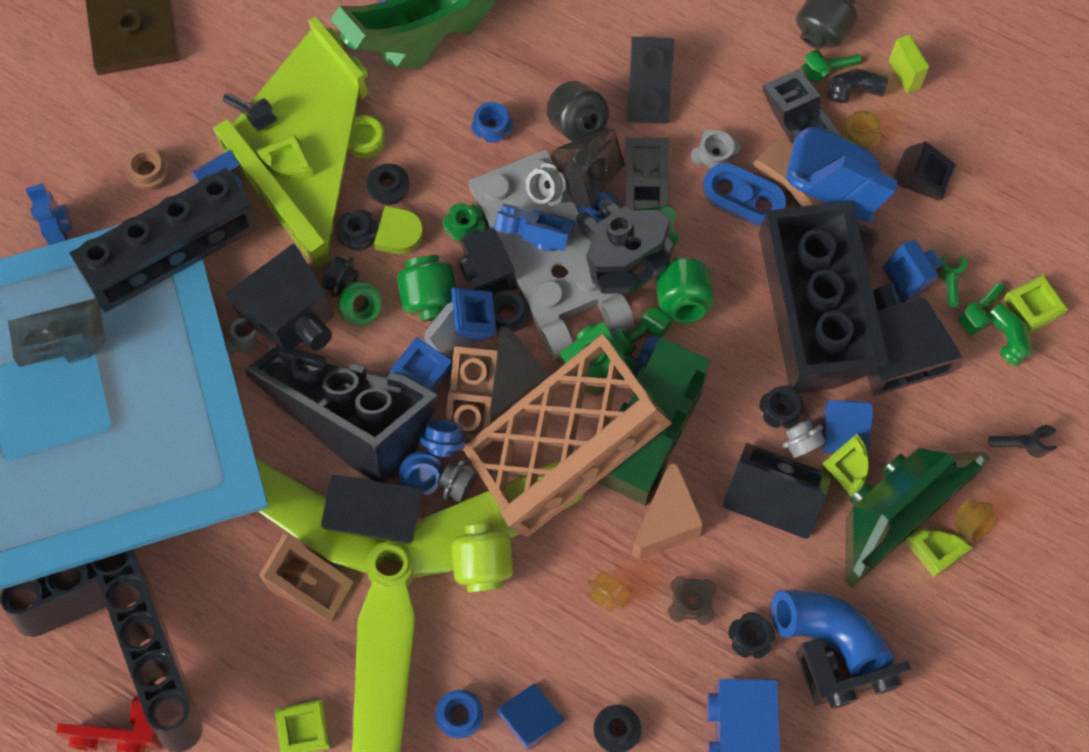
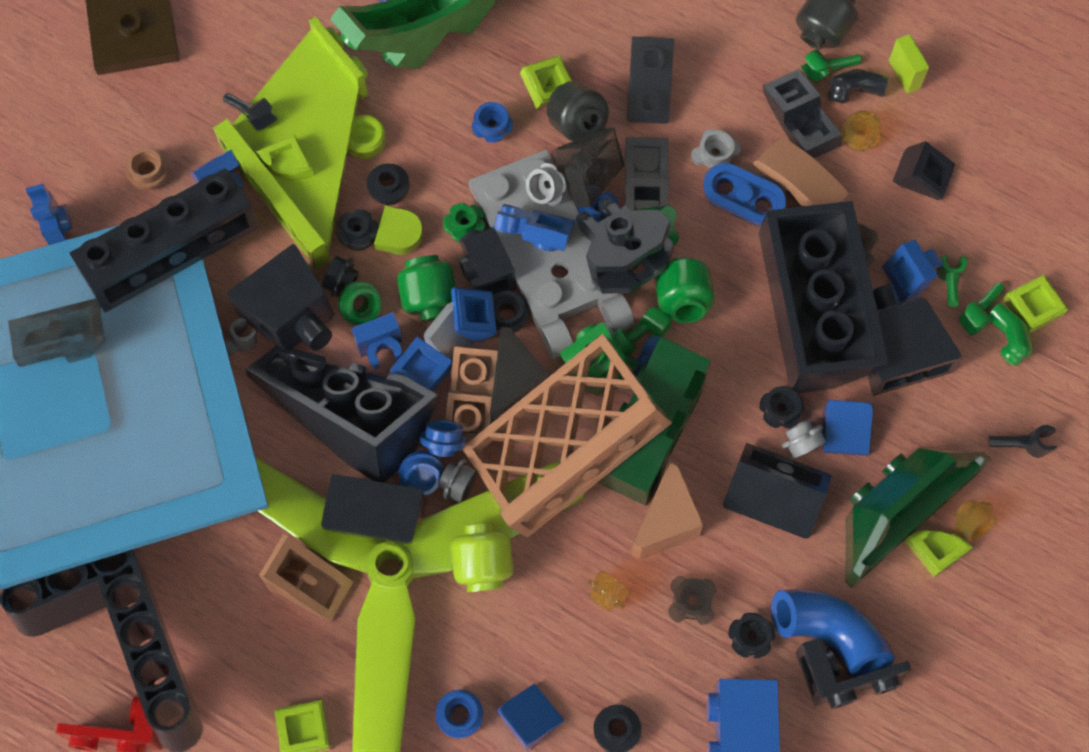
blue piece [786,126,898,223] -> none
lime tile [822,434,870,497] -> none
none -> blue tile [351,312,402,370]
none -> lime tile [520,55,572,109]

